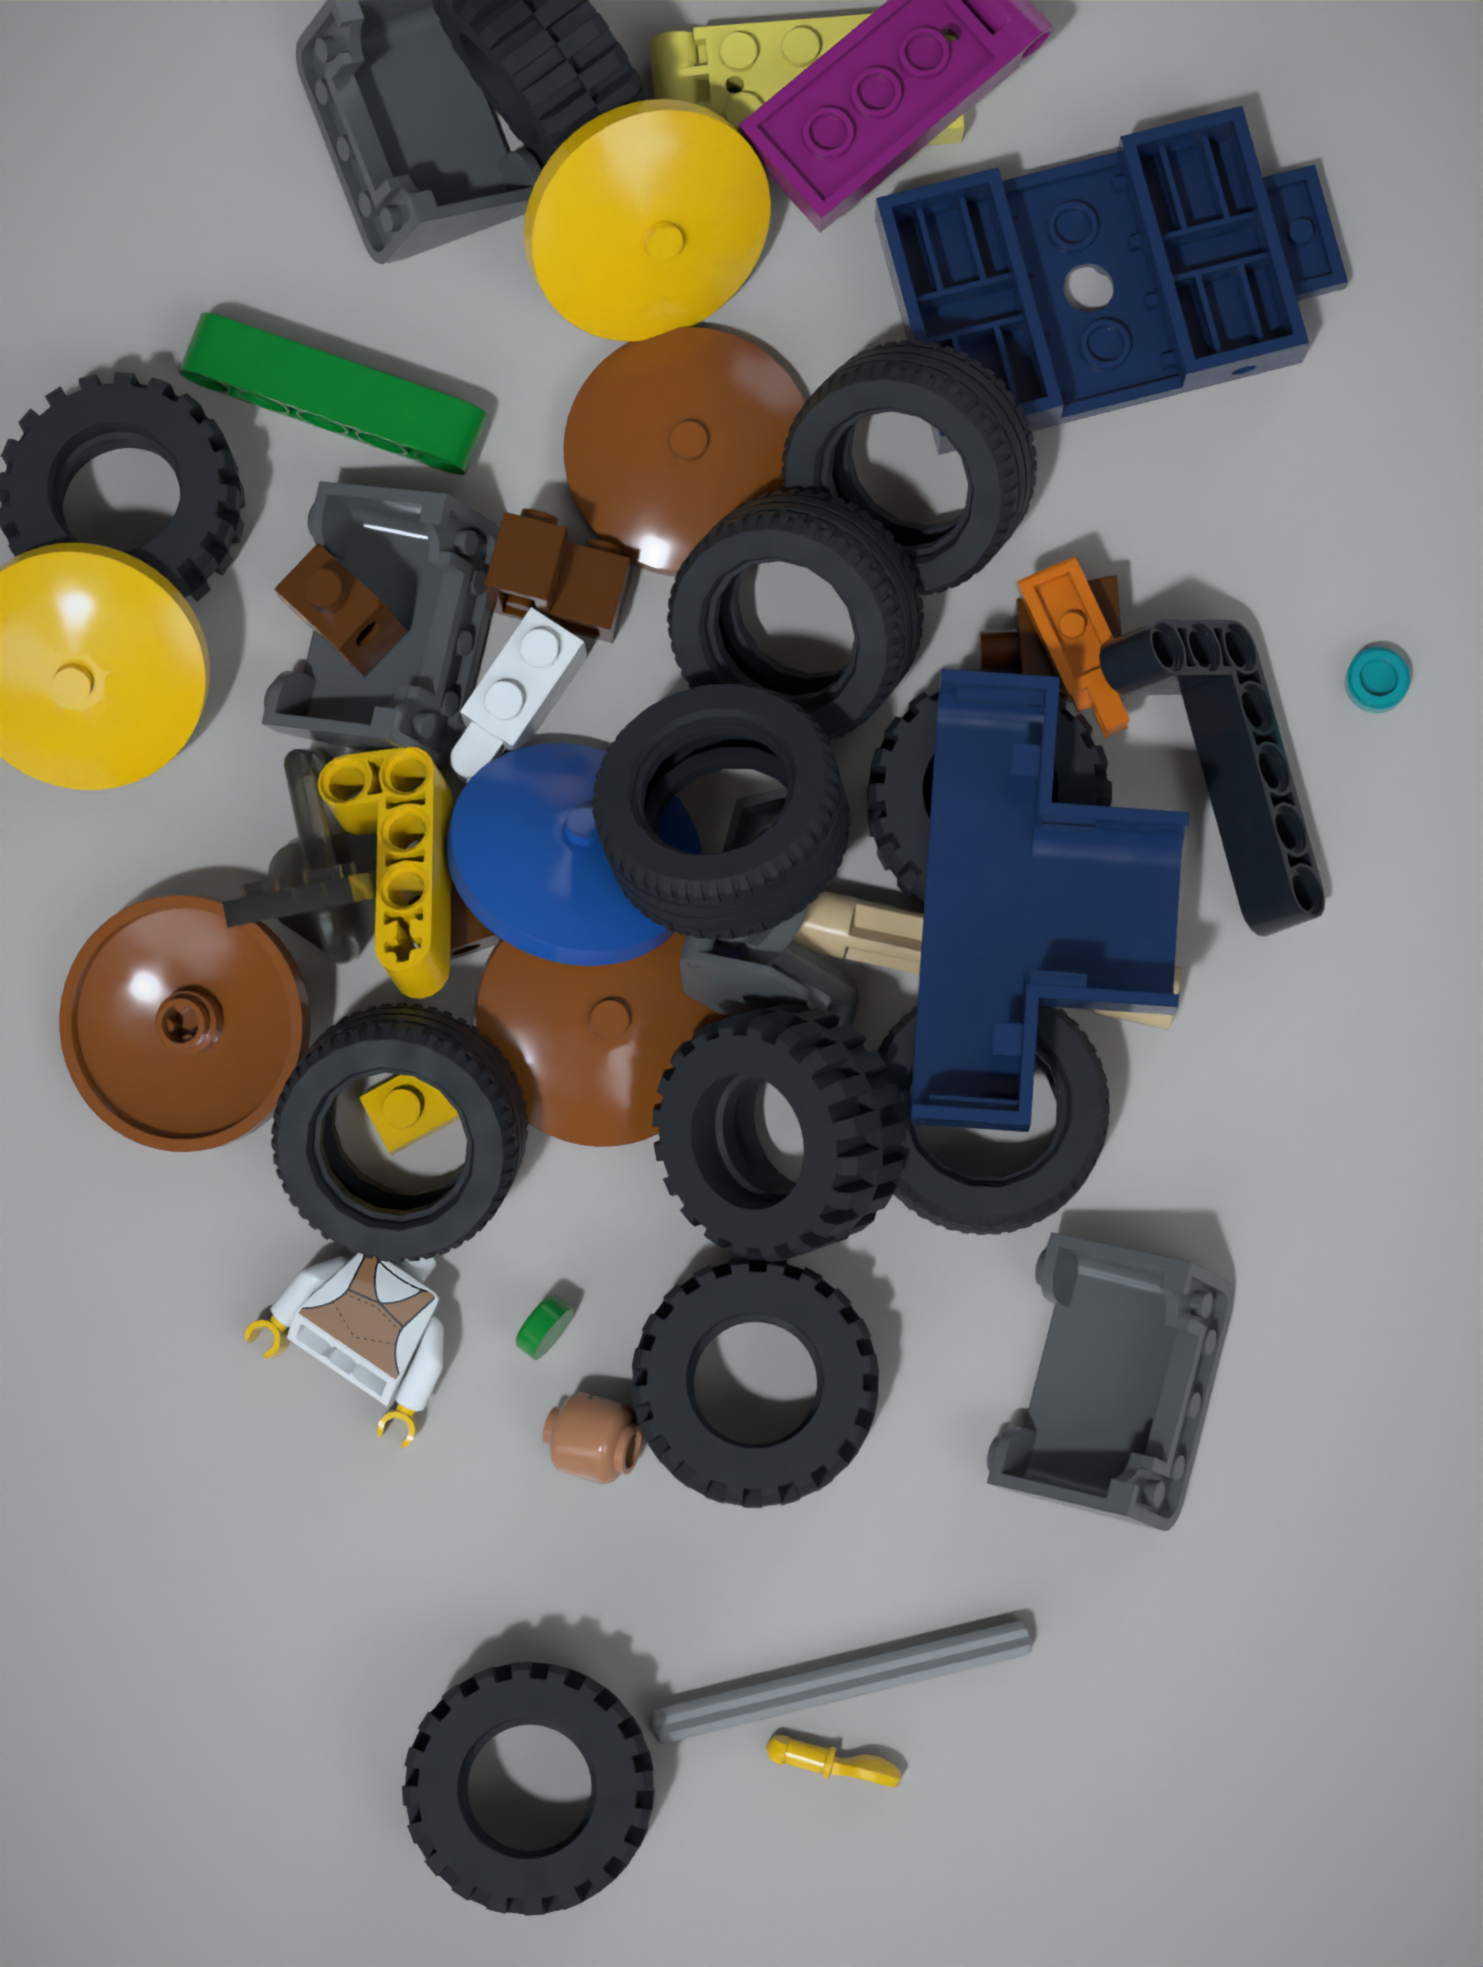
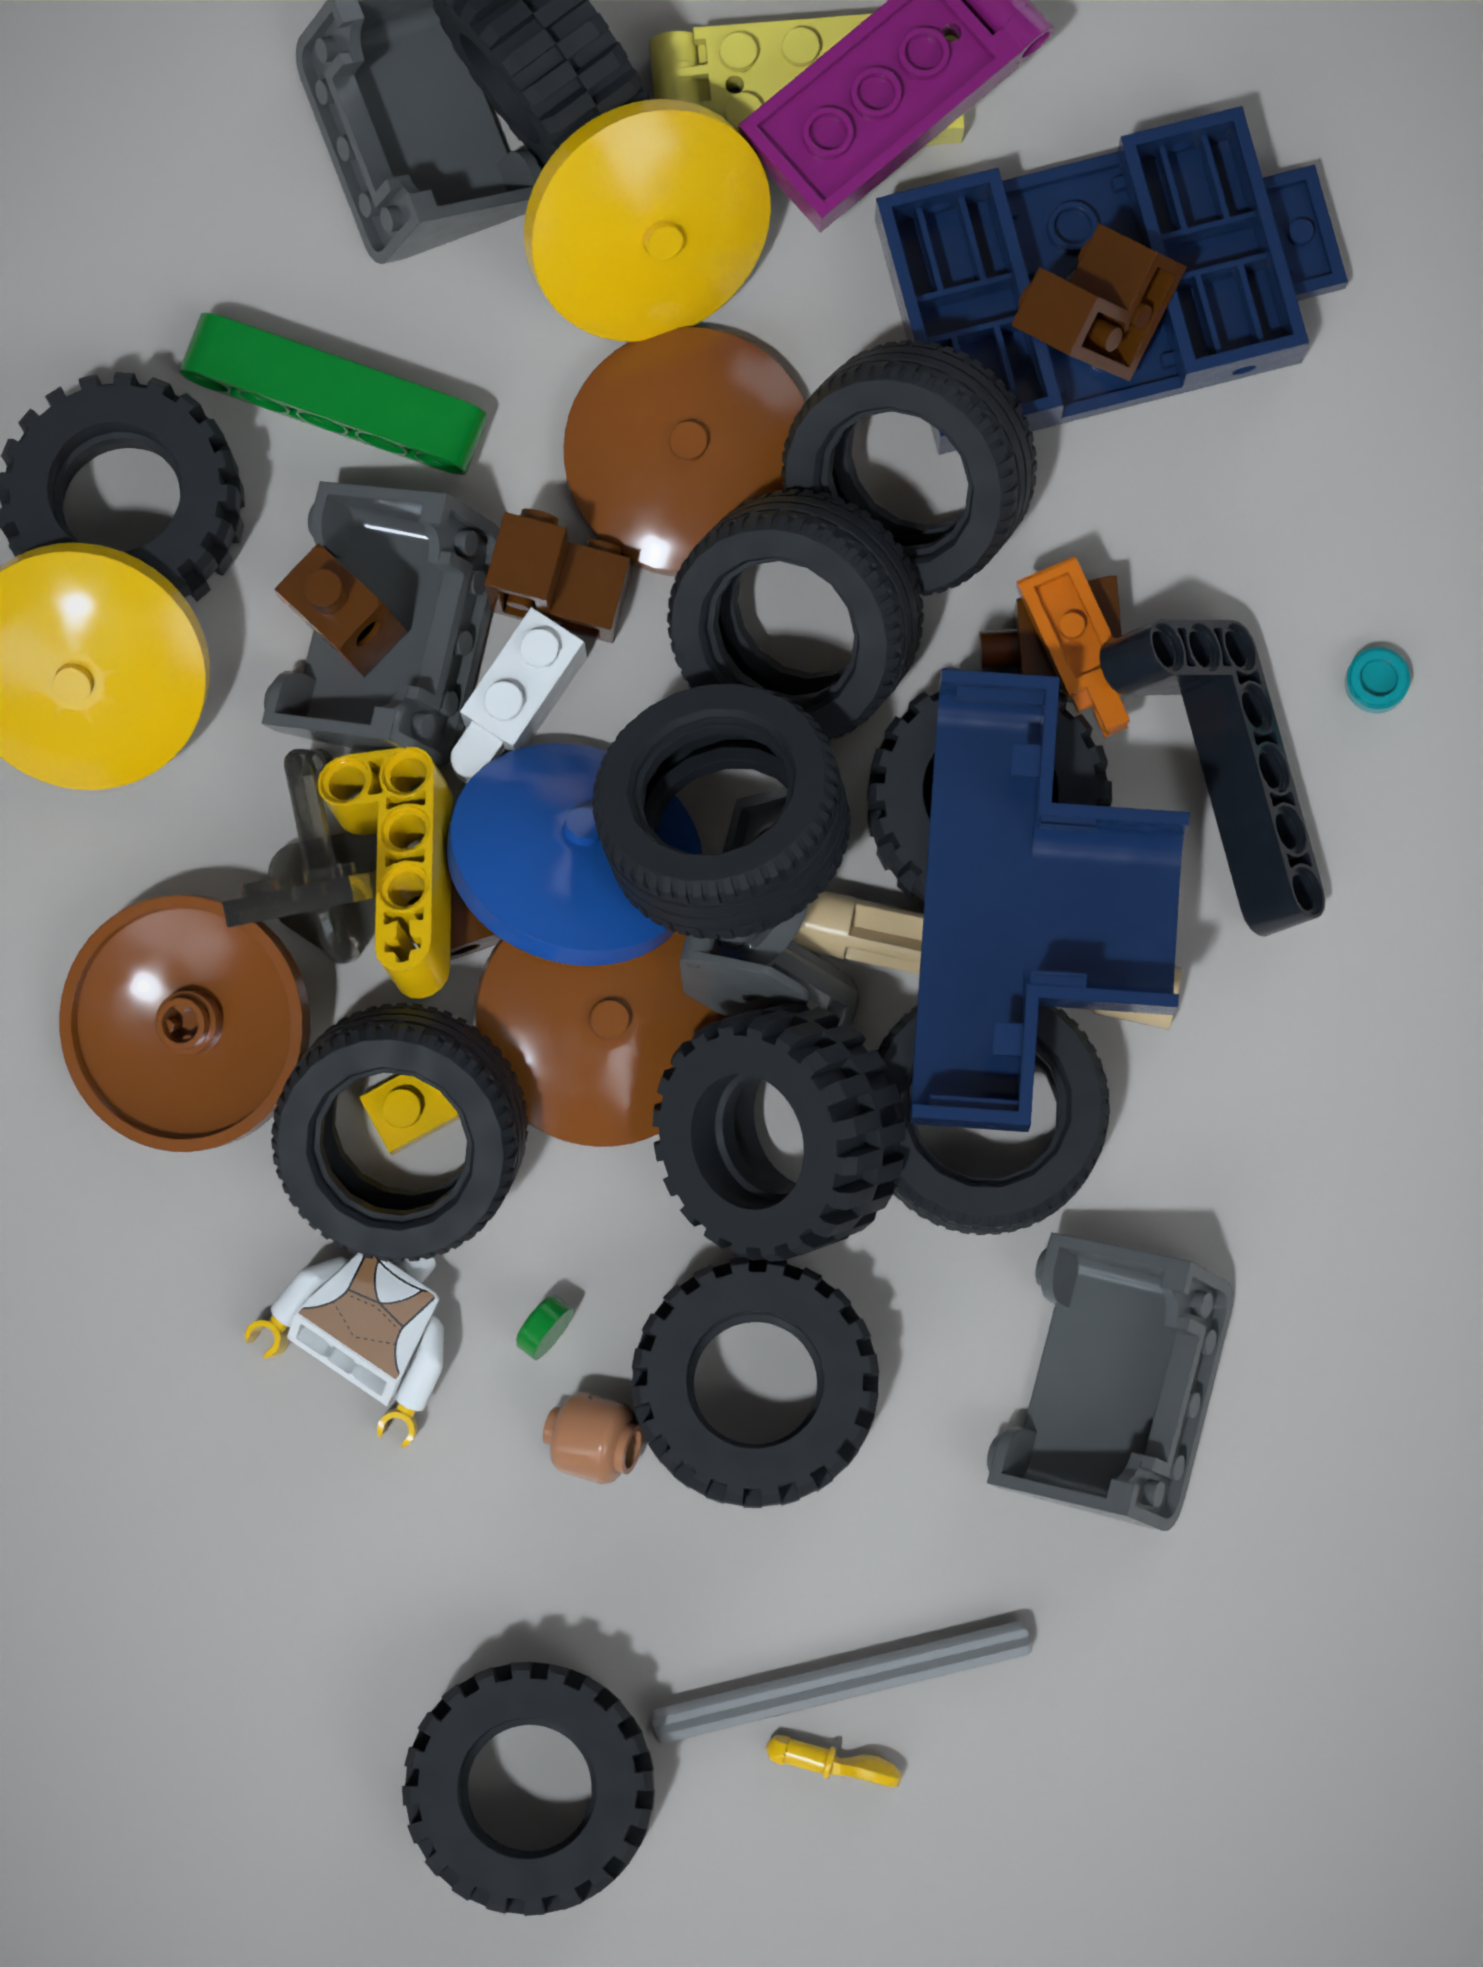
none -> reddish brown brick [1011,223,1187,381]

